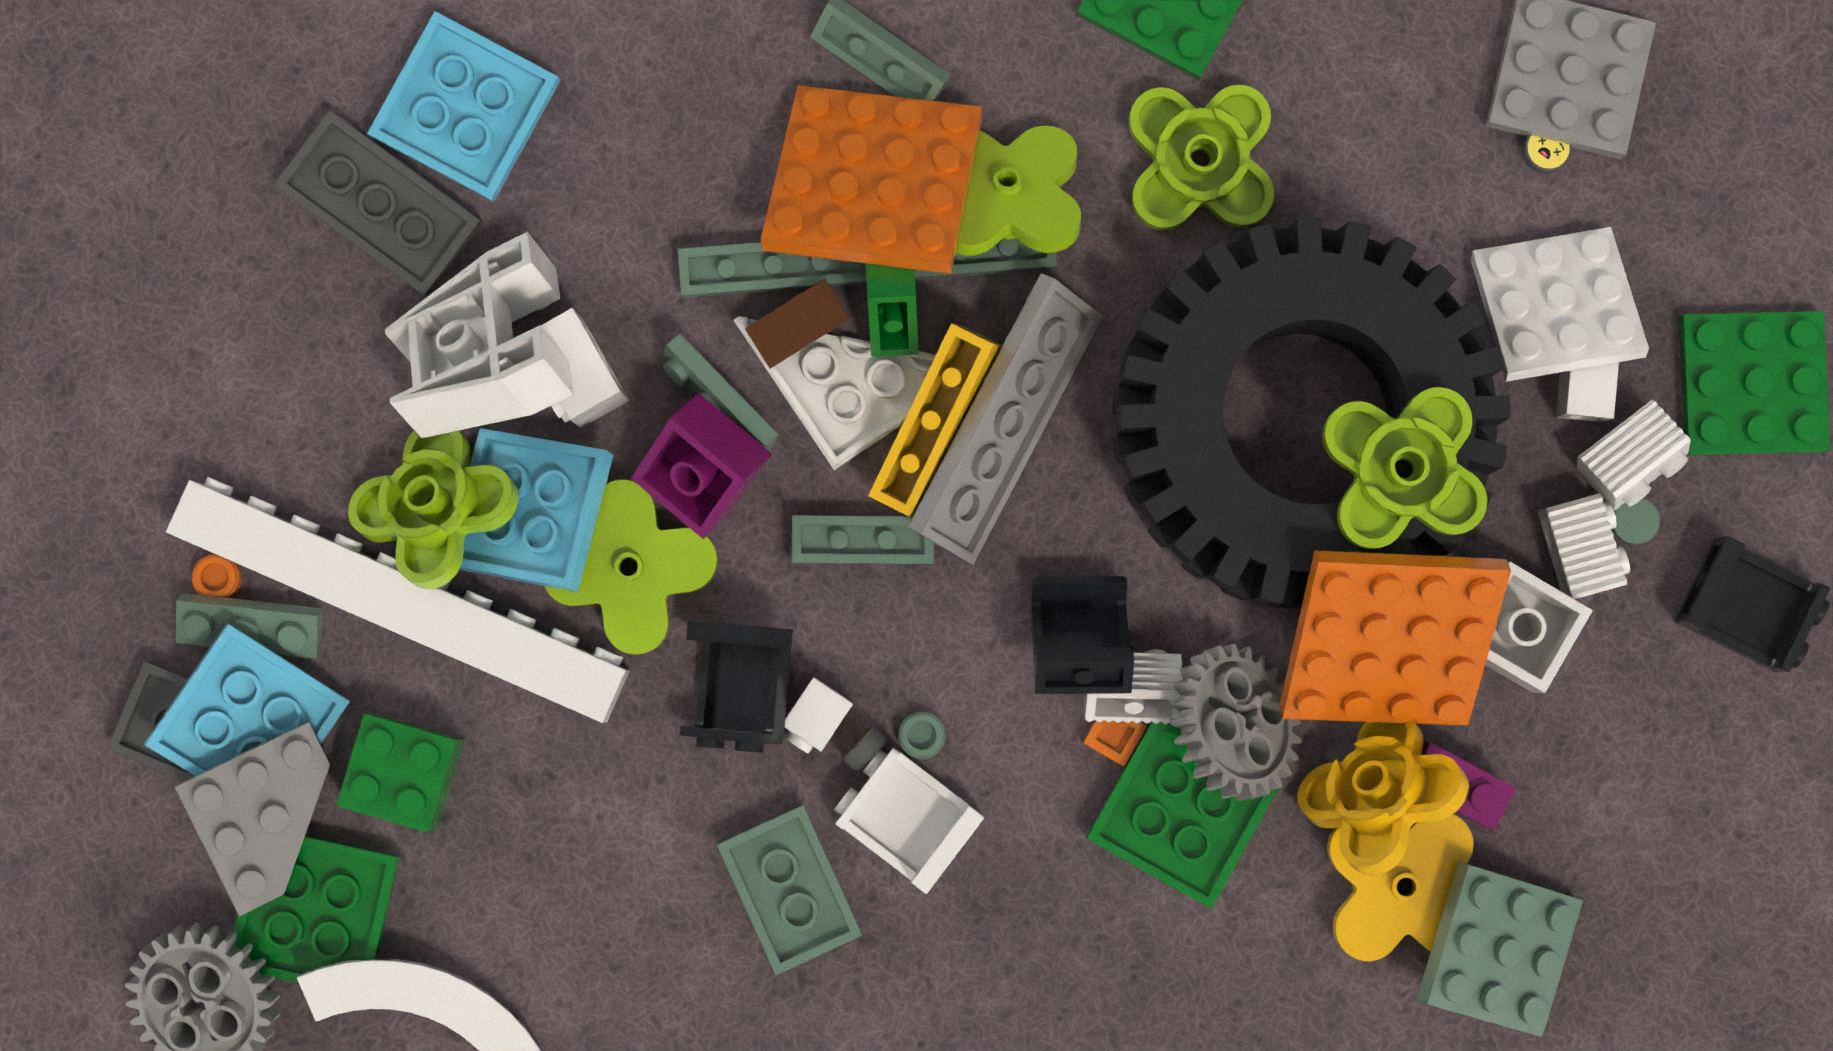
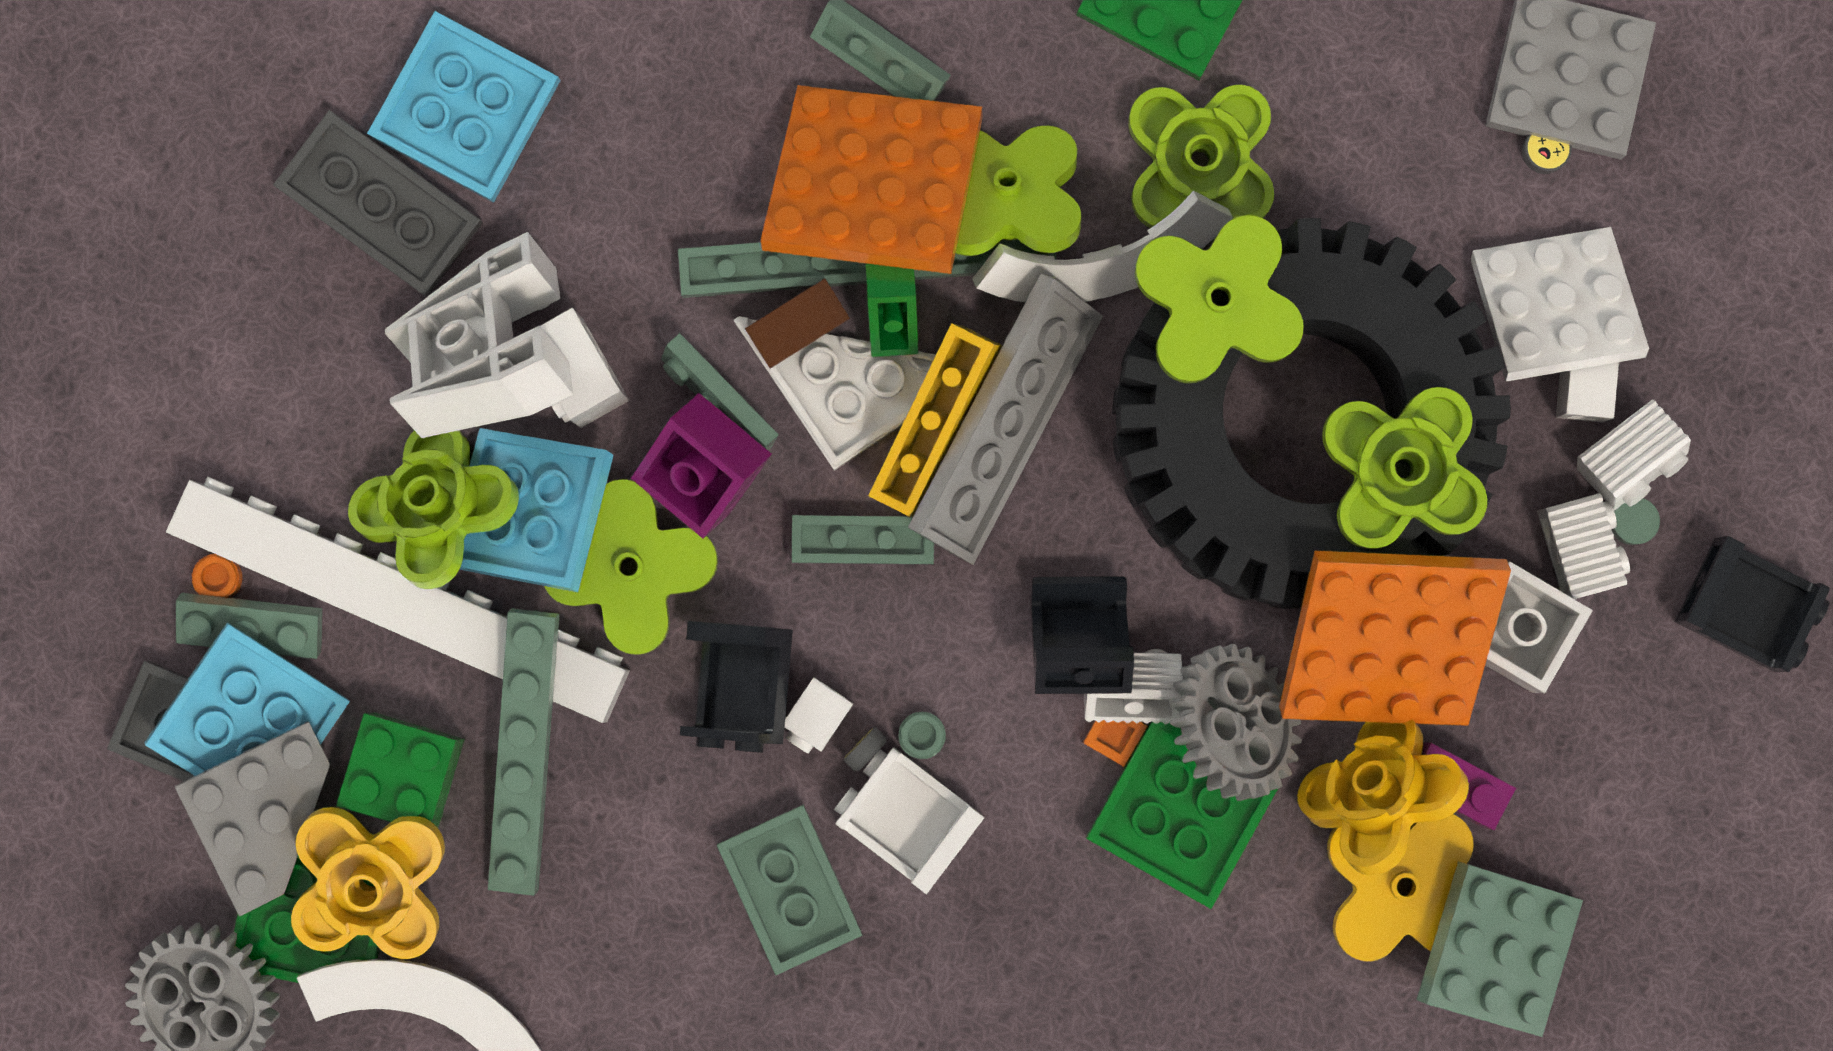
green plate [1679,311,1830,456] -> none
none -> yellow plant [291,807,445,959]
none -> sand green plate [488,608,559,896]
none -> white tile [972,191,1233,302]
none -> lime plant [1135,215,1304,383]

